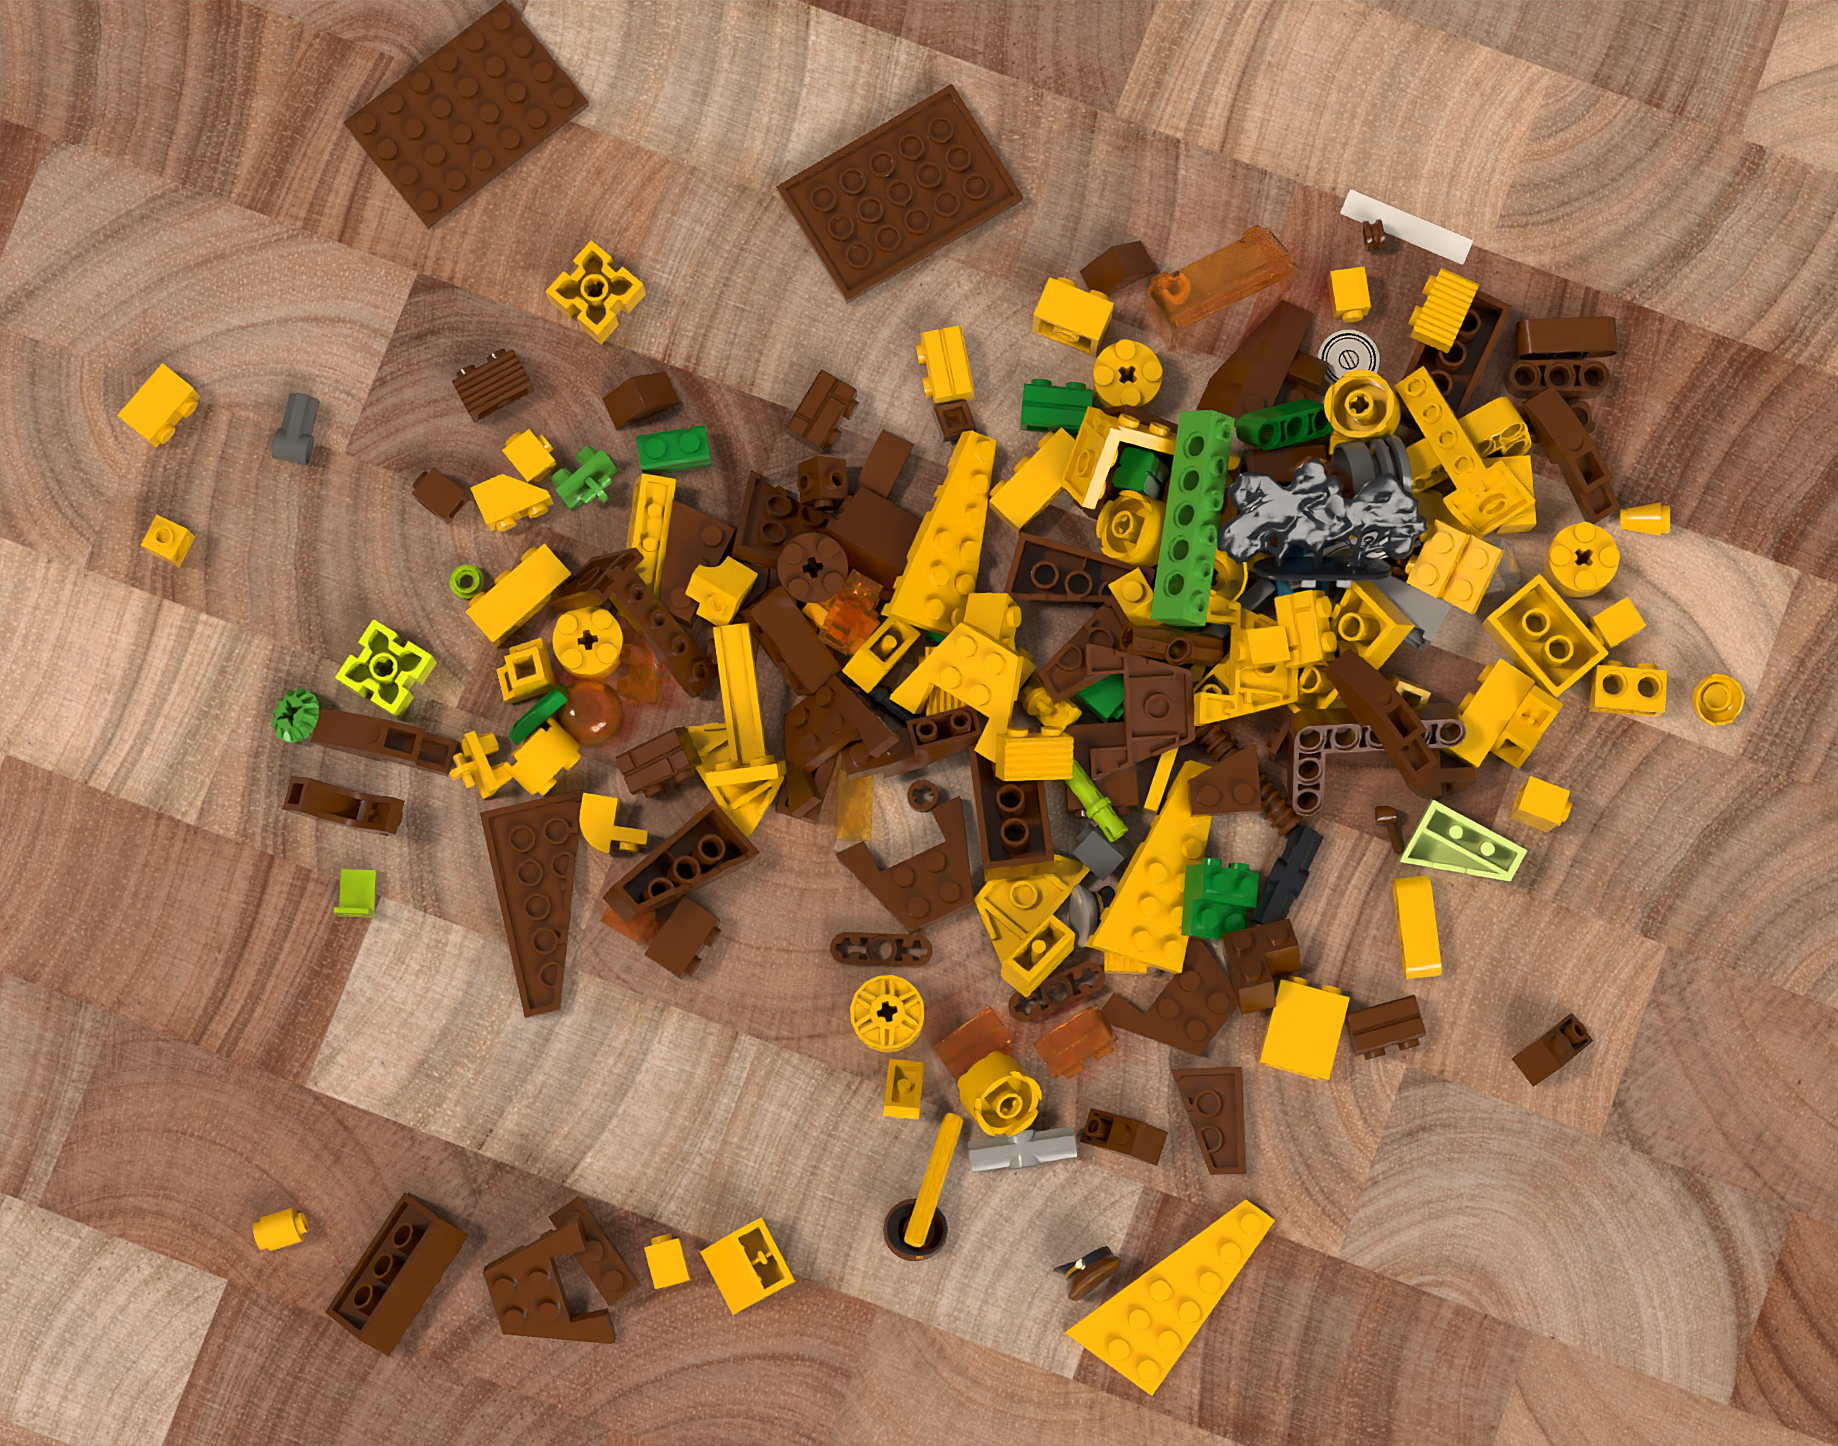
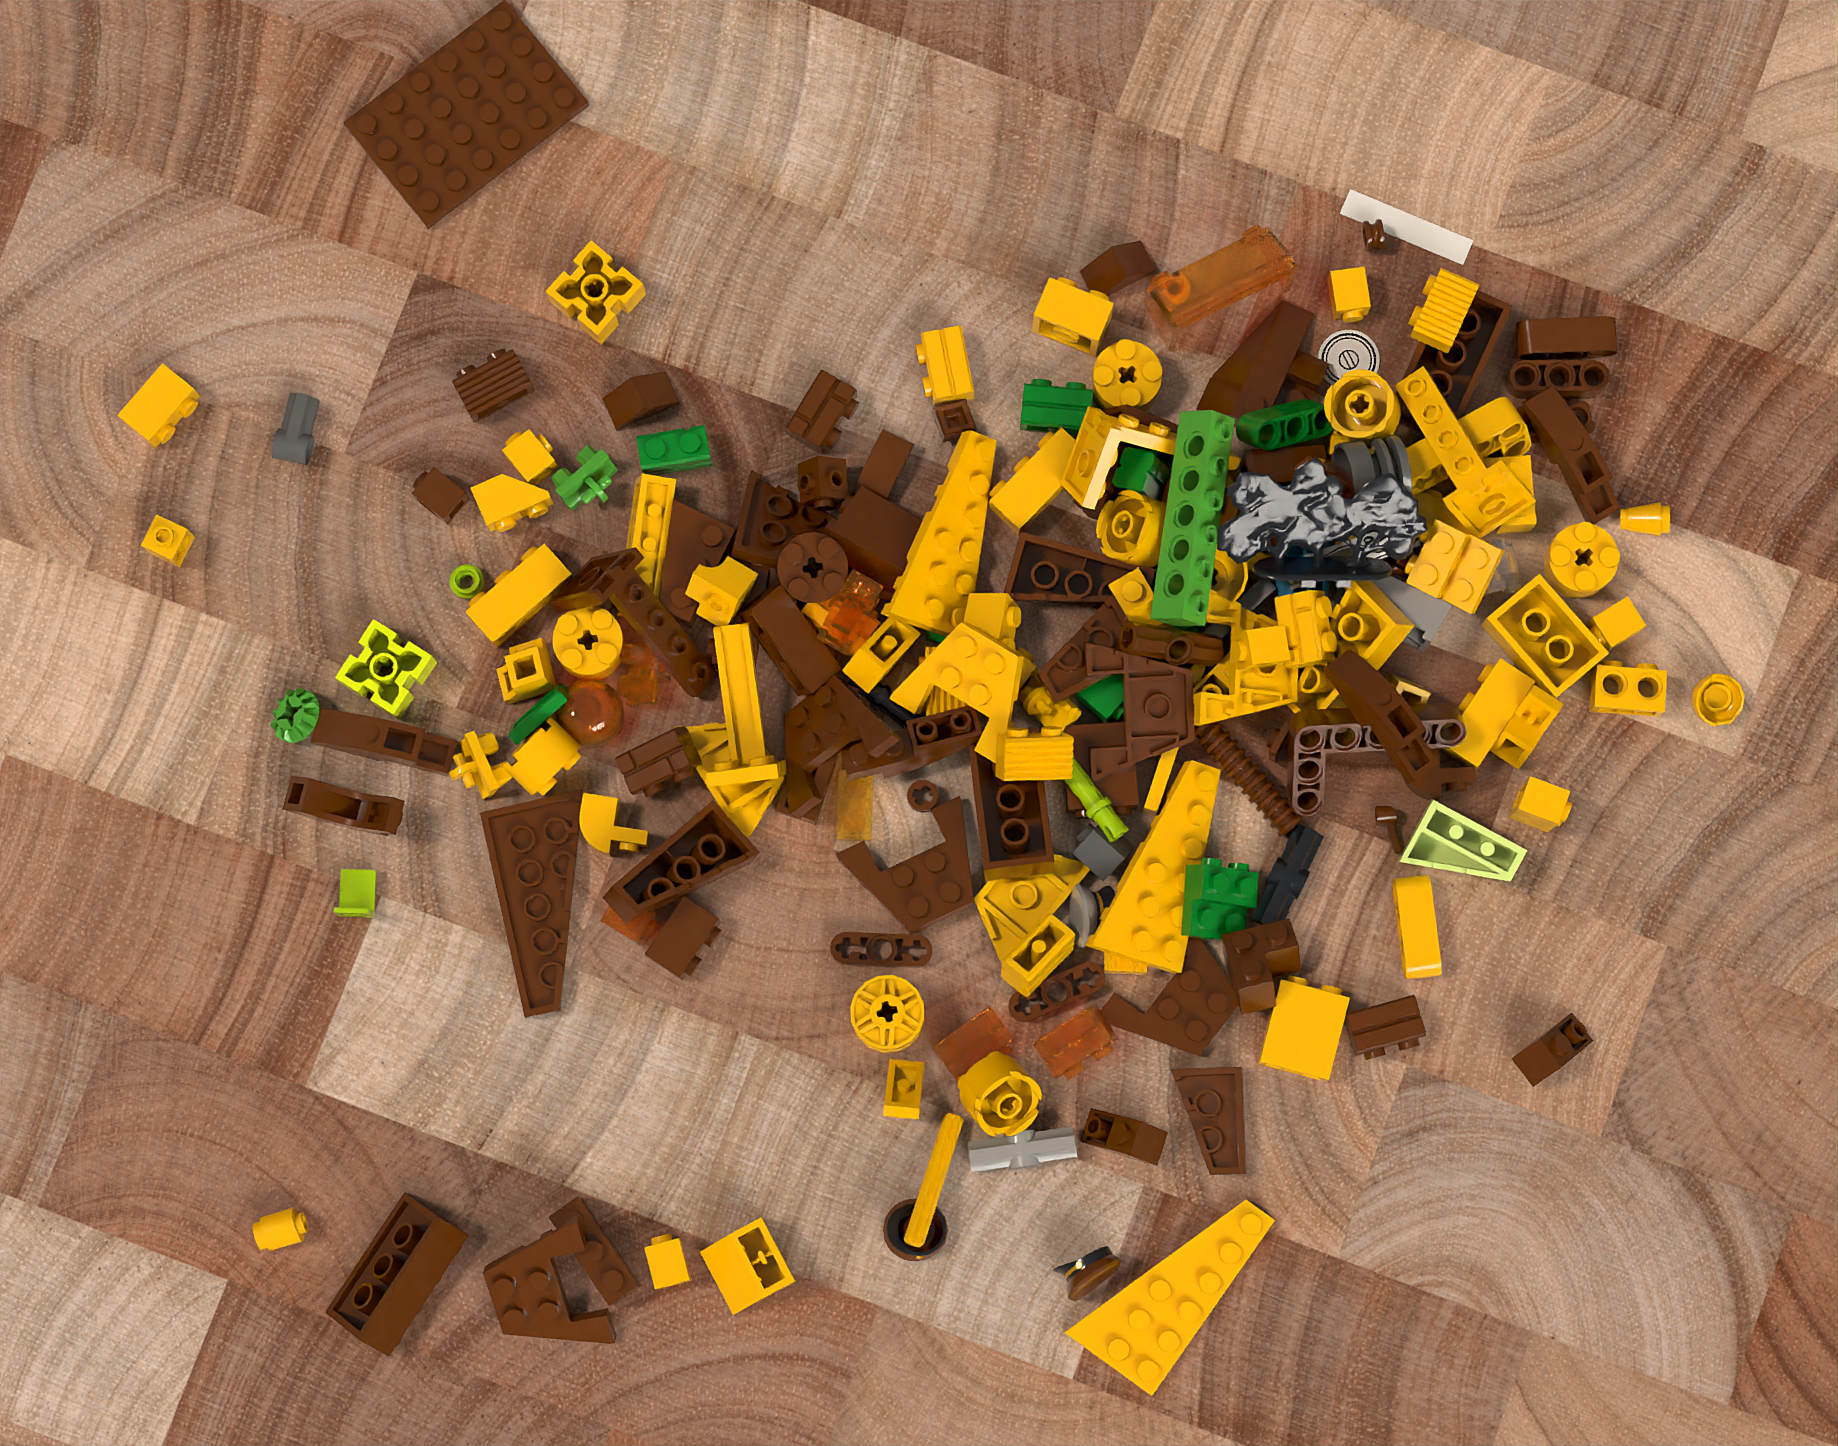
reddish brown plate [776,84,1023,304] -> none
reddish brown wing [1187,744,1262,817] -> none

